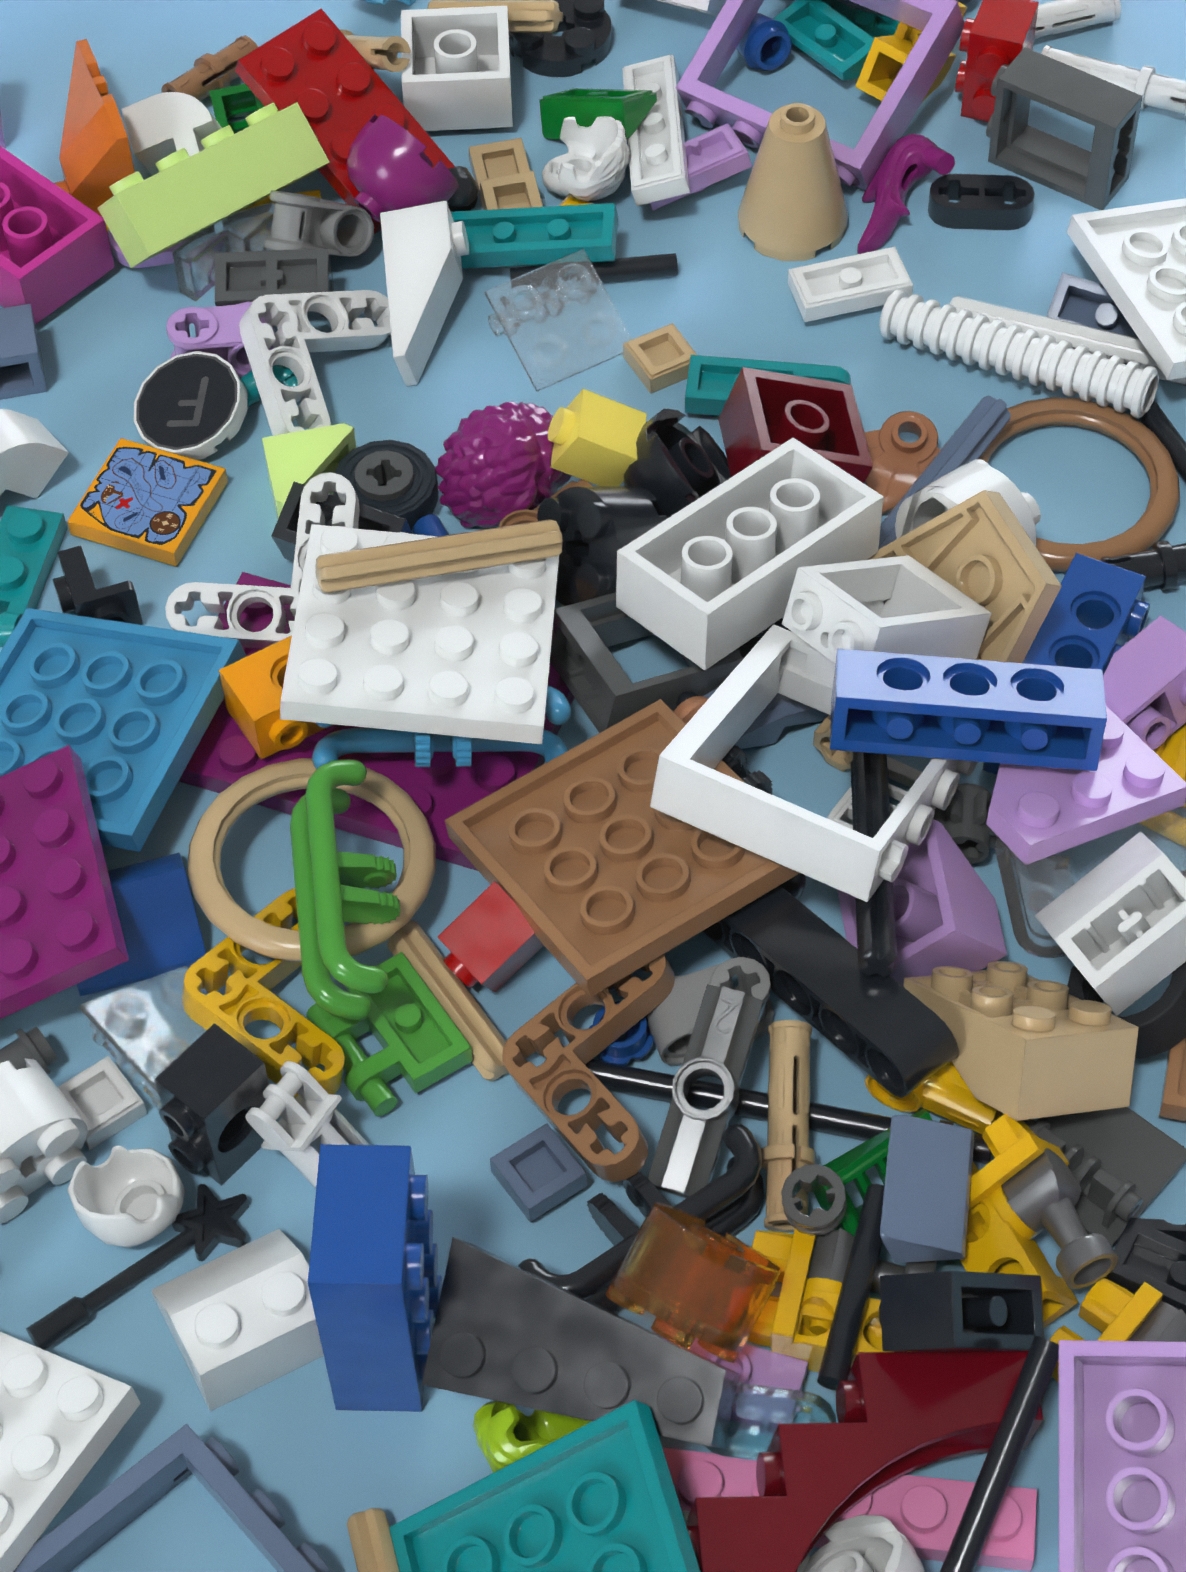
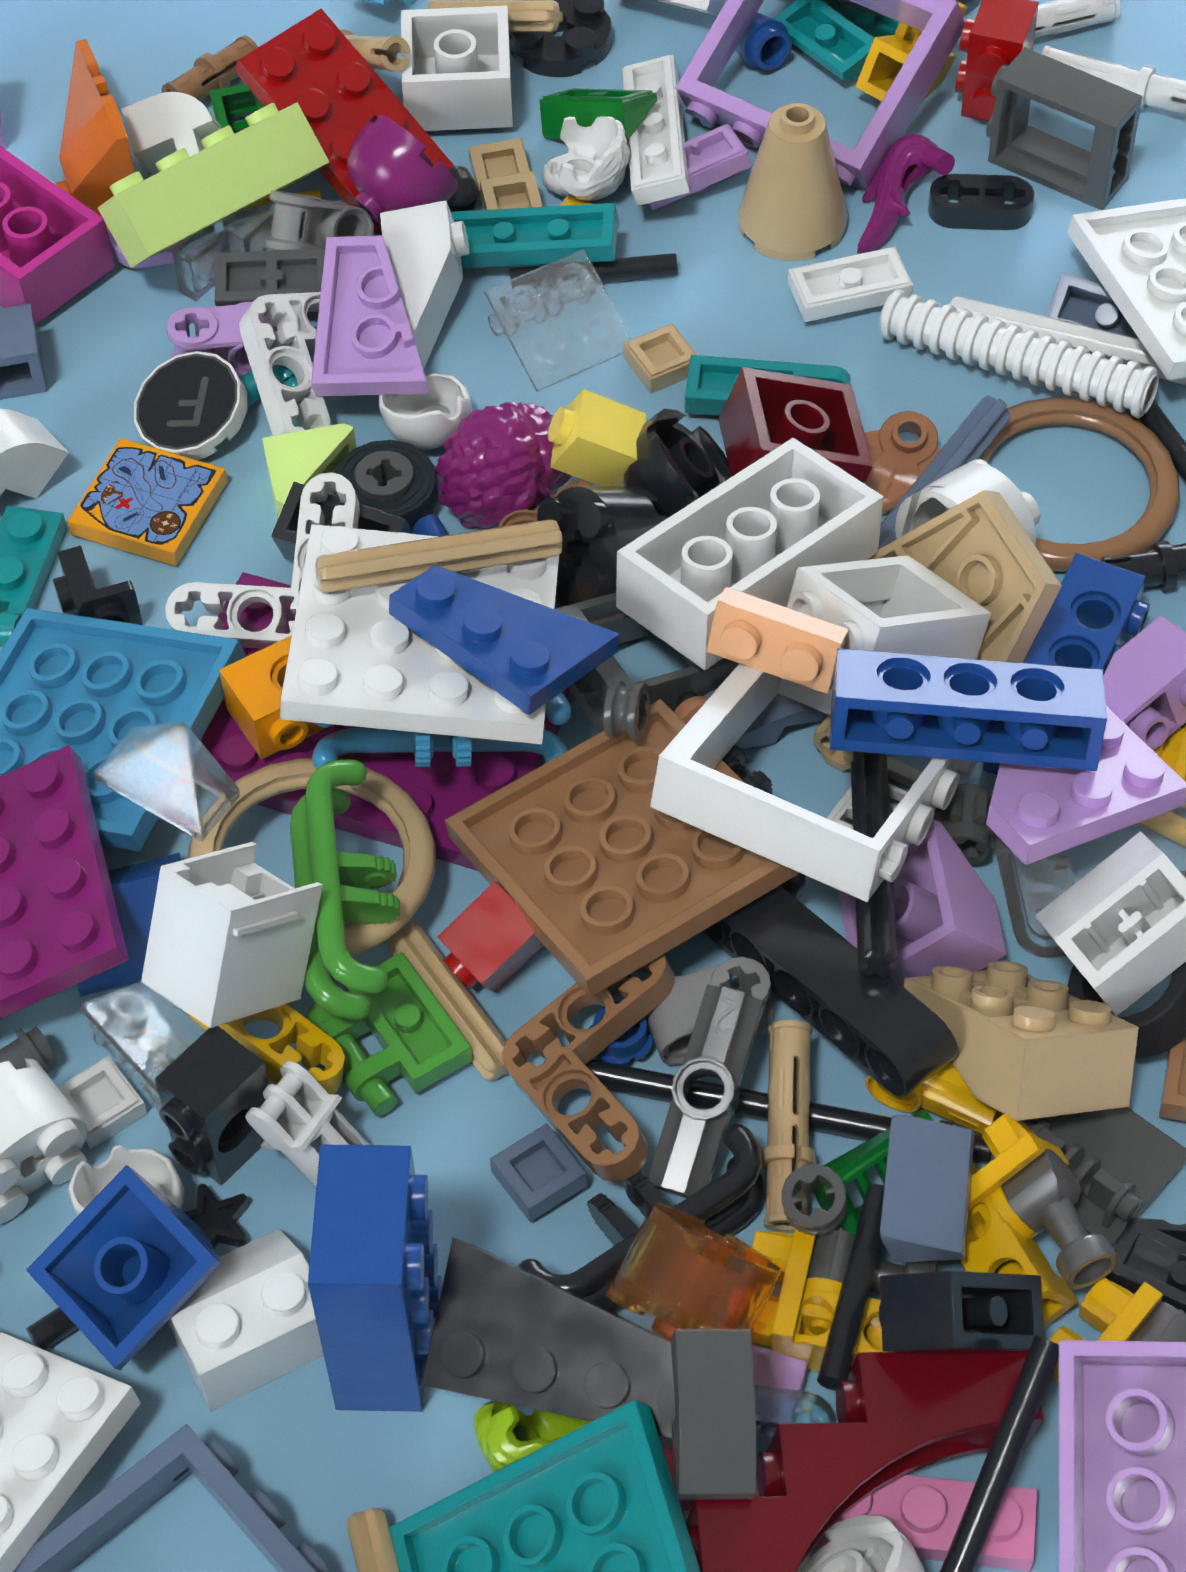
none -> blue slope [26,1165,222,1371]
none -> clear slope [94,722,240,842]
none -> white piece [141,842,323,1028]
none -> lavender wing [311,235,430,396]
none -> white hair [379,373,473,451]
none -> blue wing [389,565,620,715]
none -> dark grey bush [603,680,650,740]
none -> dark grey slope [671,1329,756,1500]
none -> light nougat plate [706,587,849,694]

